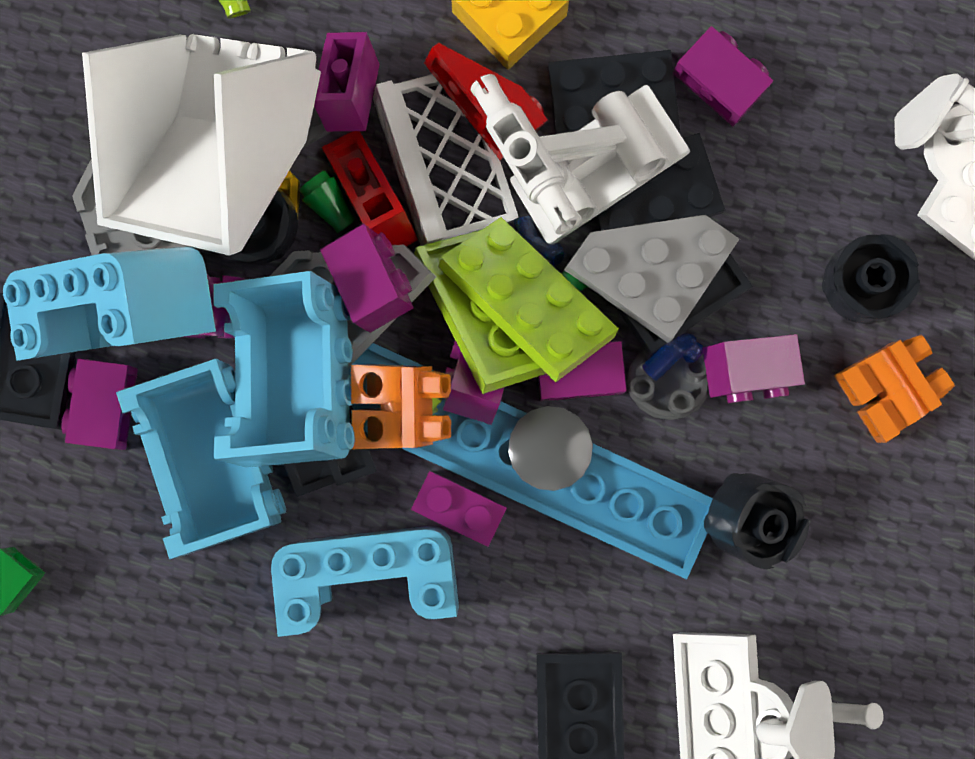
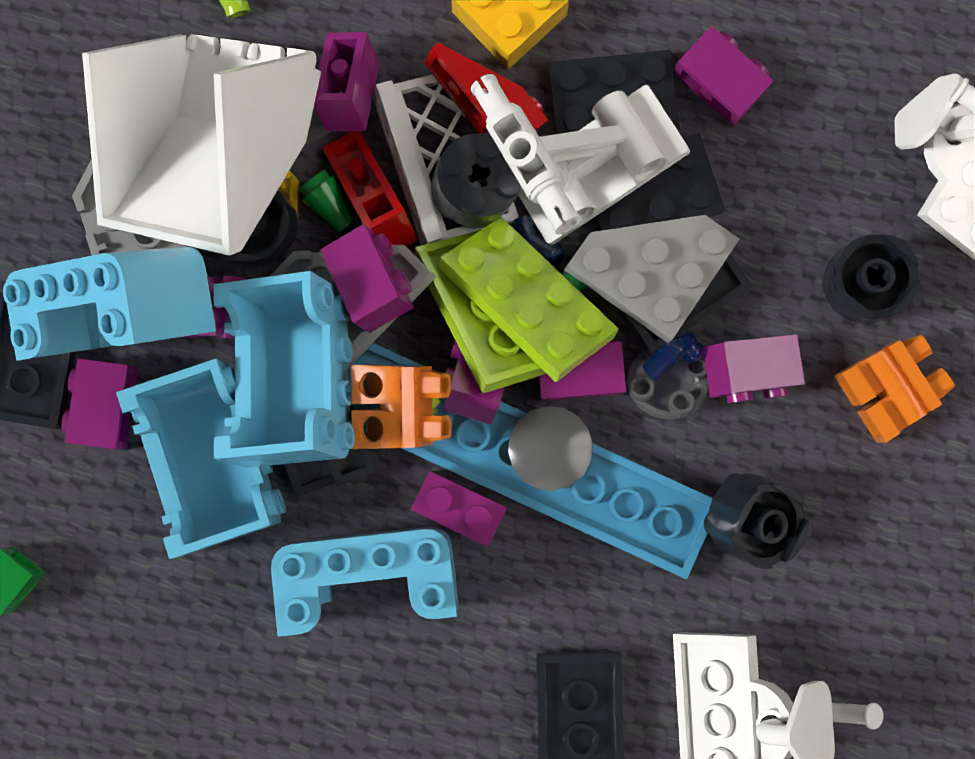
none -> black brick [431,132,521,229]

